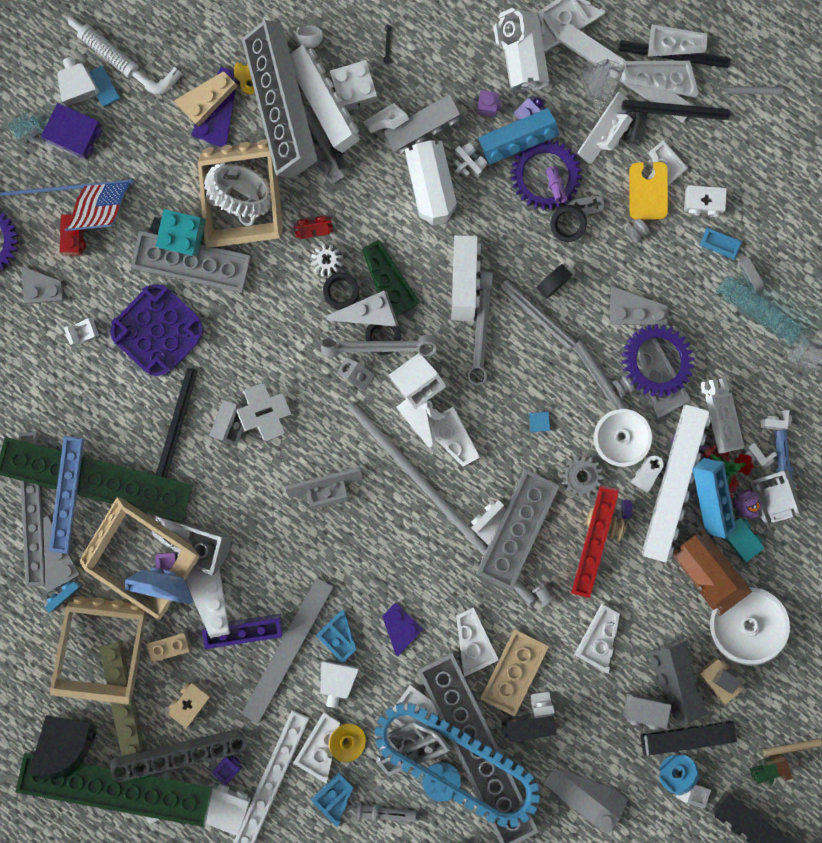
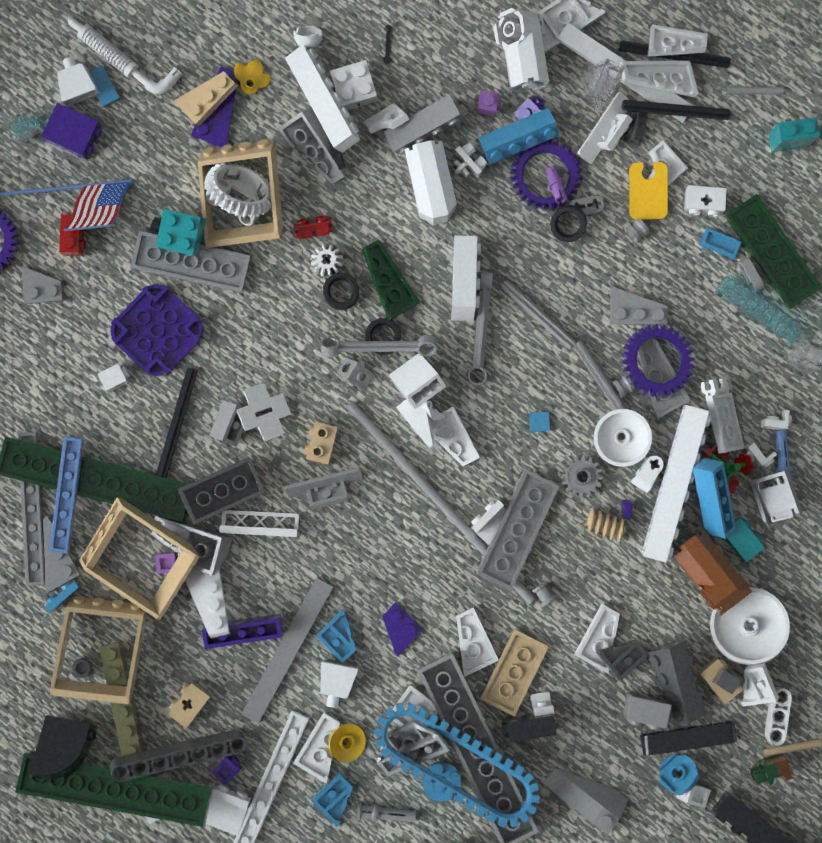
white bracket [64,318,99,345] -> none
medium blue wedge [125,567,193,604] -> none
tan brick [147,632,192,662] -> none
light grey brick [242,20,318,178] -> none
light grey wing [326,291,399,327] -> none
black tyre [536,264,572,299] -> none
red plate [571,485,619,598] -> none
medium lavender head [734,489,763,519] -> none
none -> dark grey tile [72,658,92,678]
none -> white brick [97,364,130,392]
none -> dark grey brick [177,457,265,525]
none -> white fence [219,510,299,537]
none -> tan brick [304,422,339,465]
none -> dark grey wing [596,640,648,681]
none -> dark green plate [724,194,822,309]
none -> white wing [742,663,779,706]
none -> white beam [765,687,792,745]
none -> teal brick [768,117,820,153]

